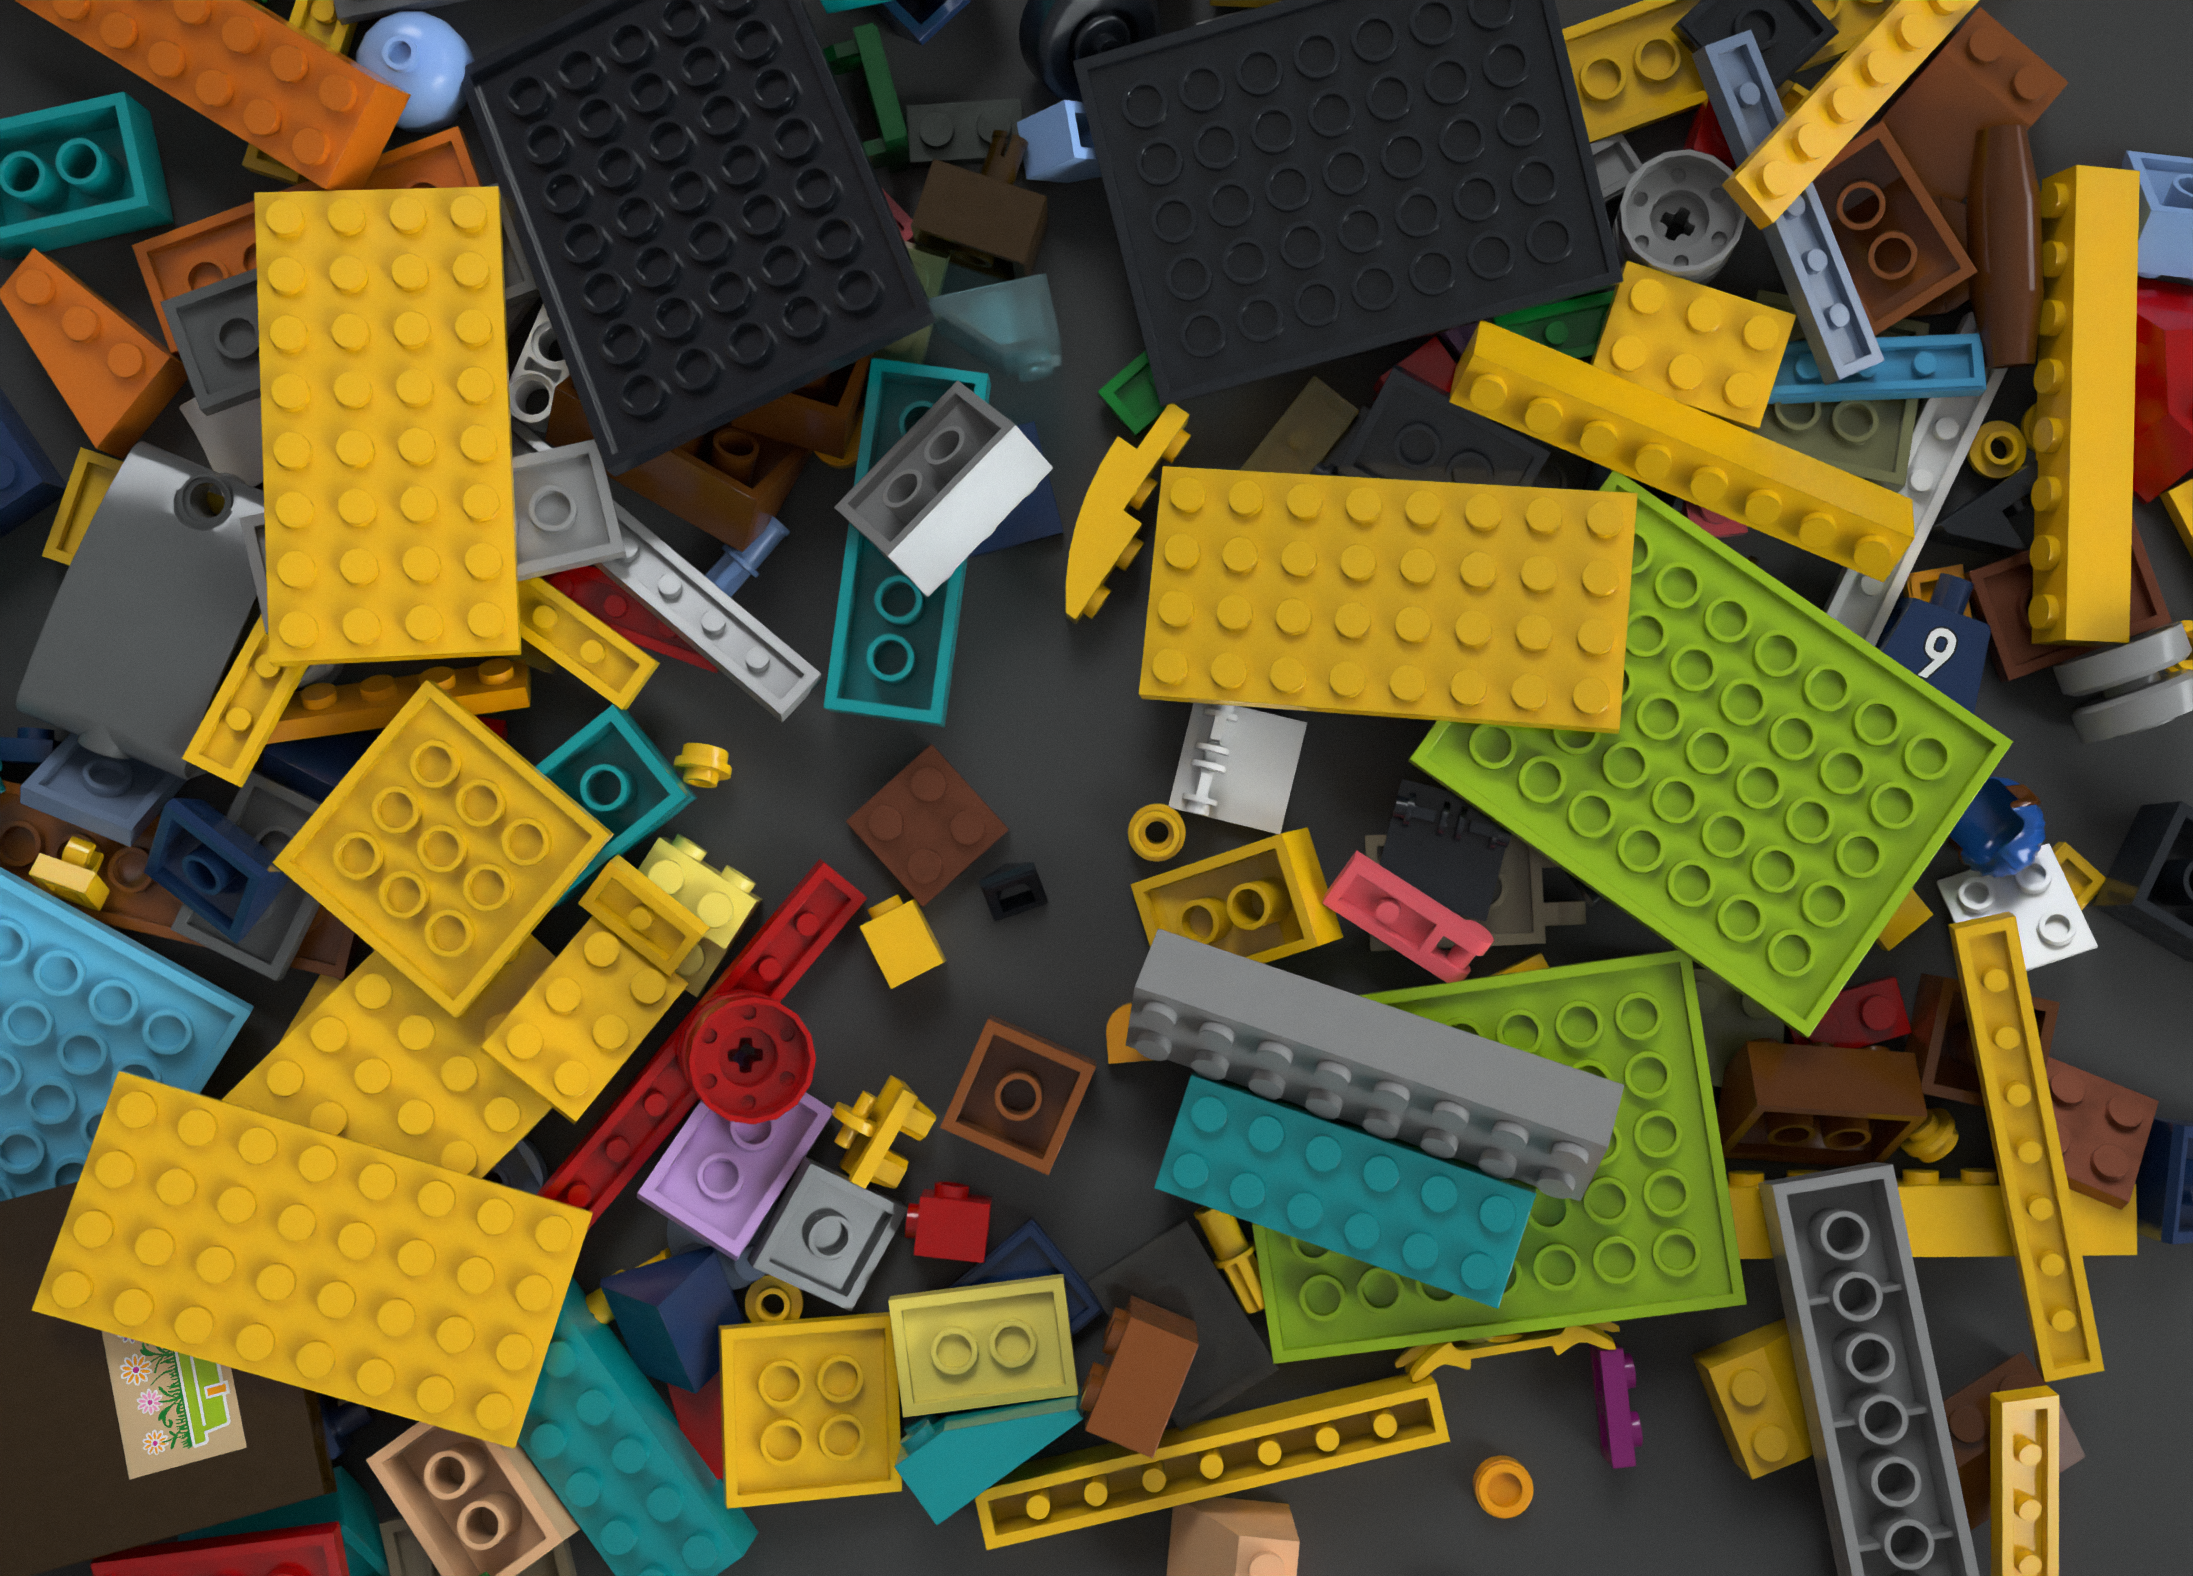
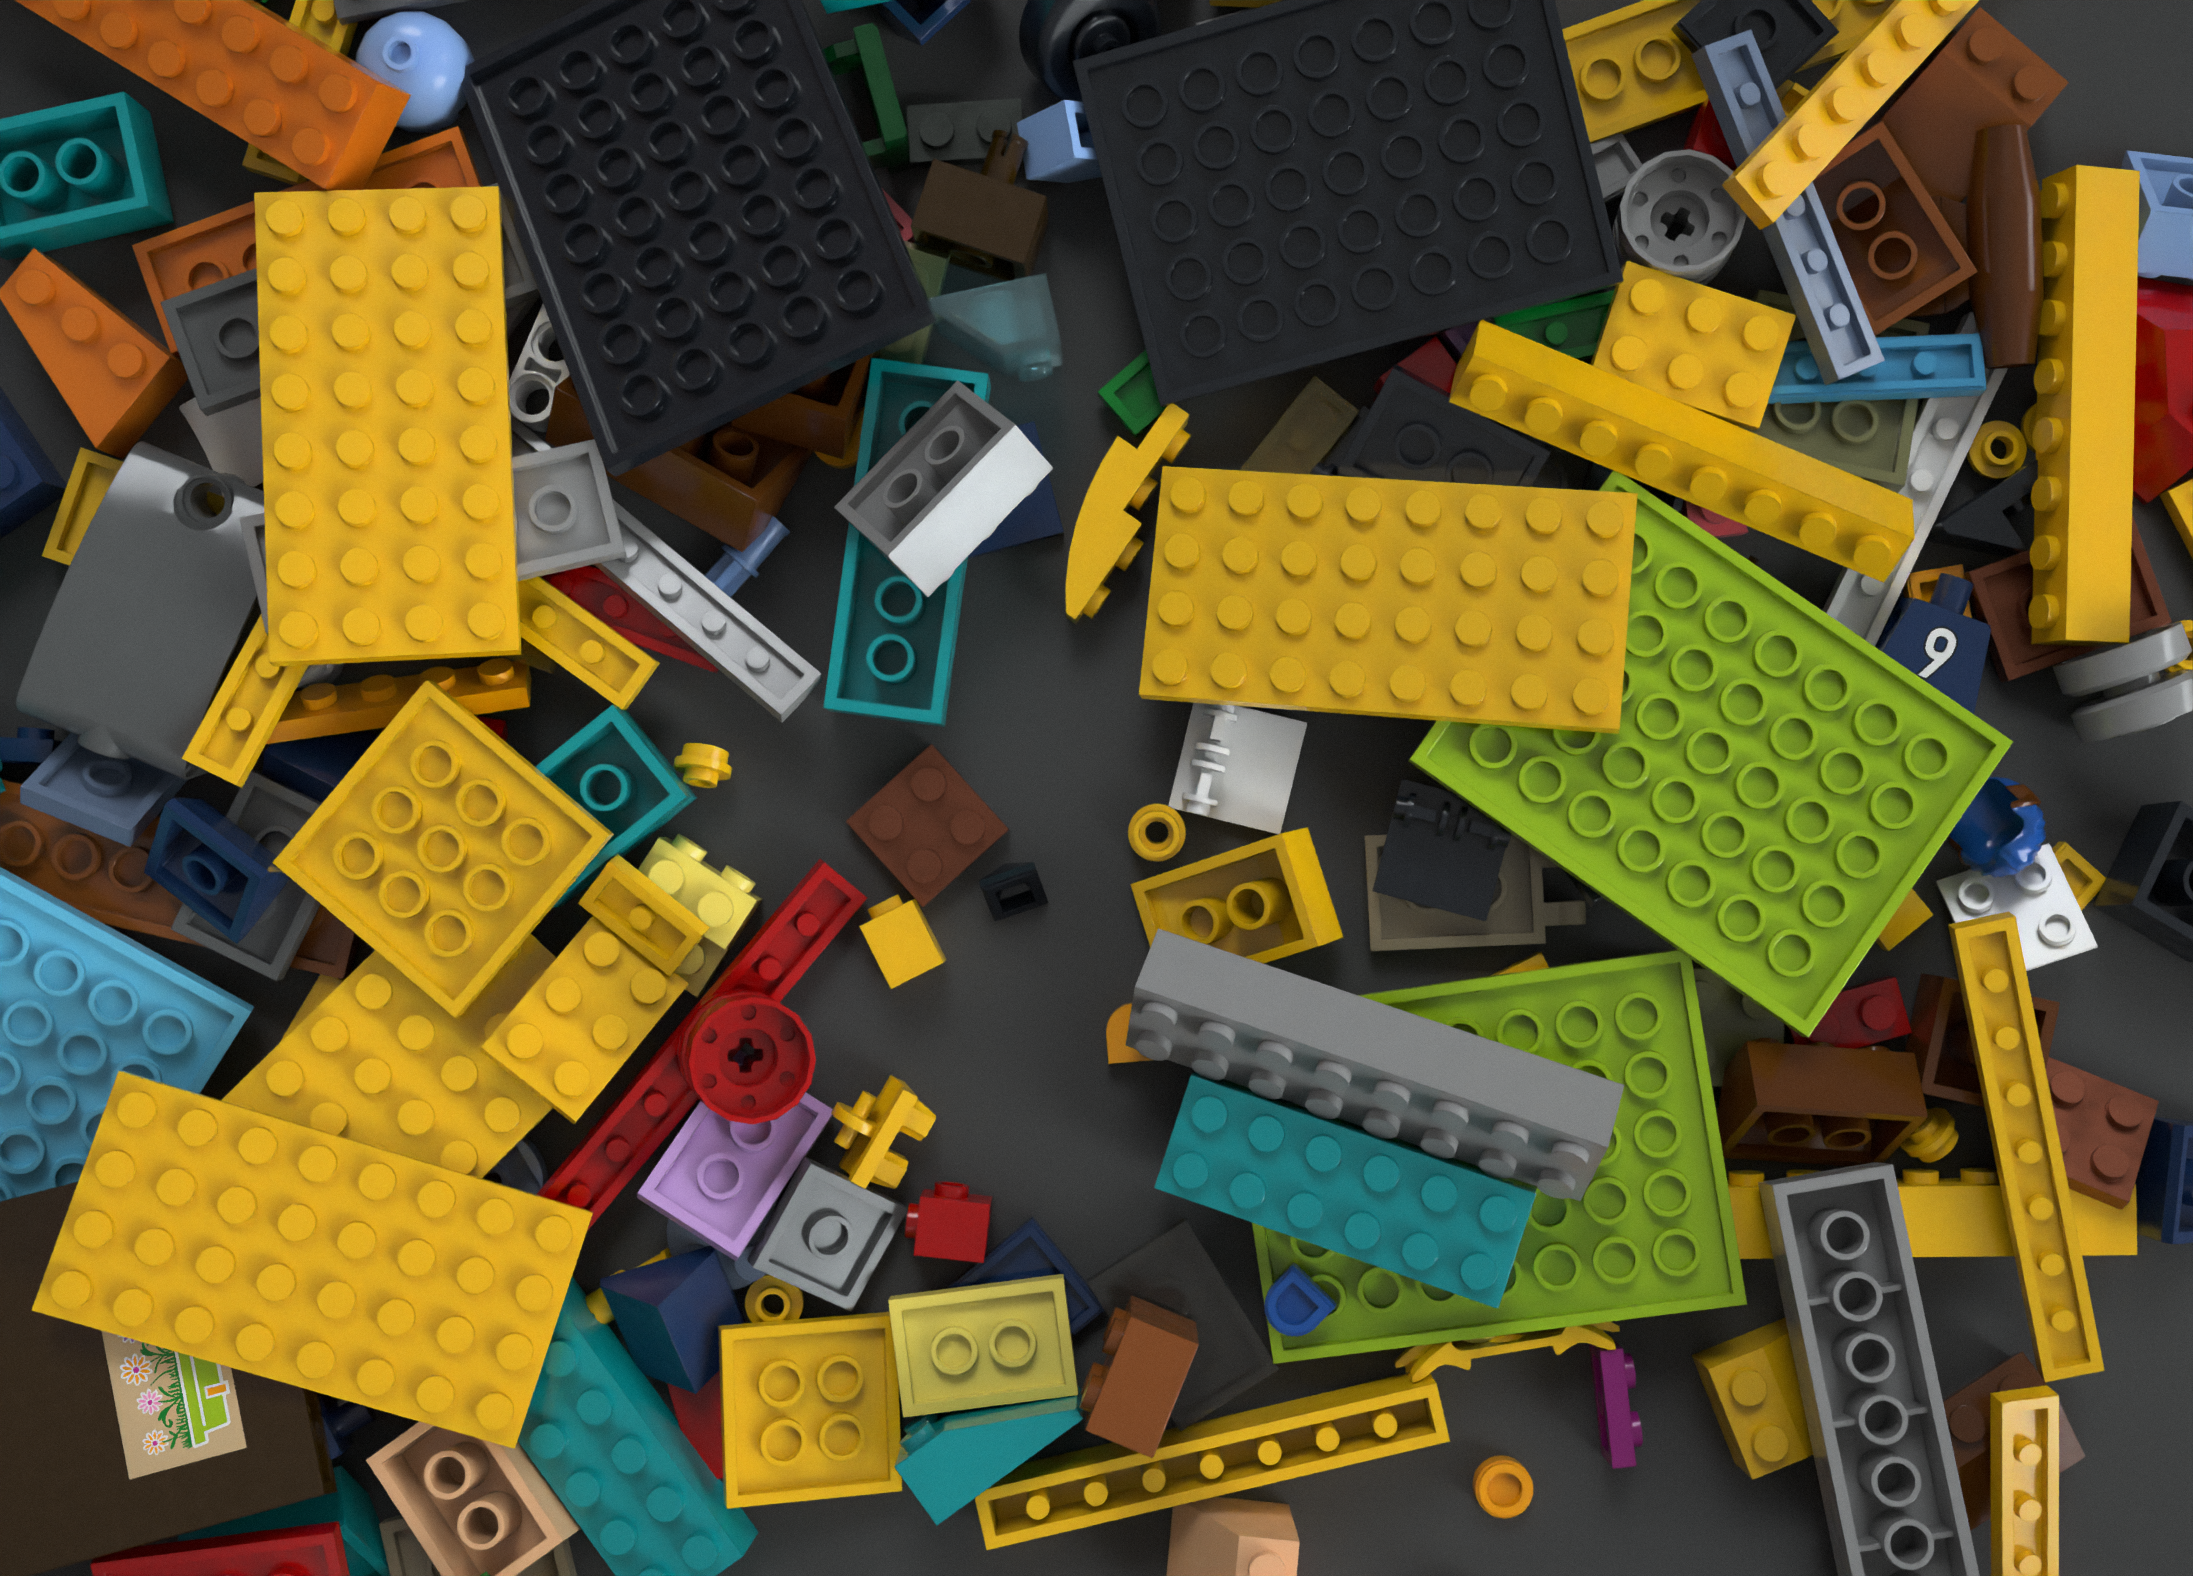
yellow tile [29,836,110,911] -> none
dark orange brick [940,1014,1096,1176] -> none
yellow axle [1194,1206,1265,1314] -> none
coral plate [1322,850,1494,983] -> none
none -> blue tile [1264,1262,1337,1336]

